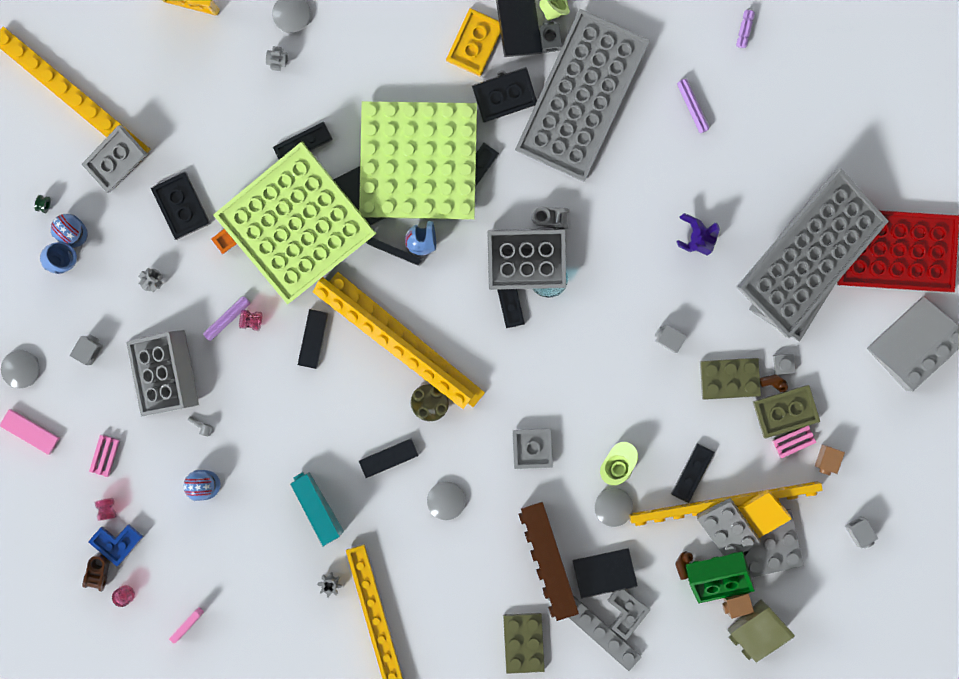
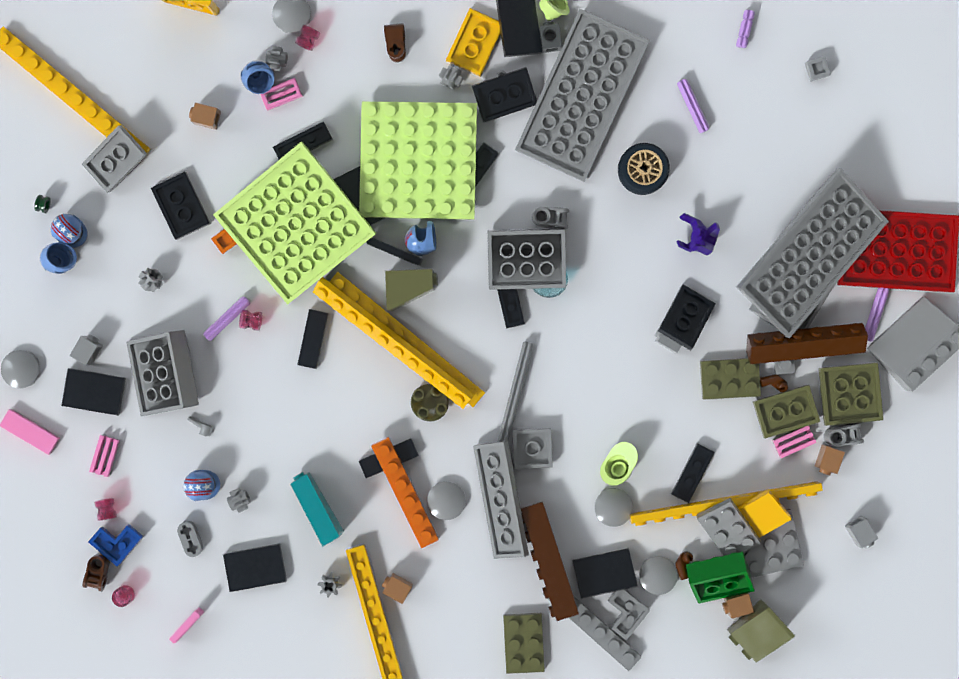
none -> black tile [61,368,126,416]
none -> light grey beam [177,521,203,557]
none -> medium nougat brick [189,103,221,130]
none -> black tile [223,543,287,592]
none -> light grey gear [227,488,251,513]
none -> medium blue helmet [241,61,275,94]
none -> bright pink tile [261,78,303,111]
none -> clear pink wheel [295,25,320,51]
none -> orange plate [371,437,439,548]
none -> medium nougat brick [382,573,413,604]
none -> reddish brown piece [384,23,406,63]
none -> olive slope [385,269,438,311]
none -> light grey gear [439,65,463,89]
none -> light grey plate [473,441,529,559]
none -> light grey axle [497,342,533,442]
none -> wheel [618,143,670,195]
none -> light grey dish [639,556,678,595]
none -> black tile [657,284,716,351]
none -> reddish brown brick [746,323,868,364]
none -> light grey plate [805,56,831,81]
none -> olive plate [818,363,884,426]
none -> light grey piece [824,423,864,446]
none -> lavender axle [865,288,890,342]

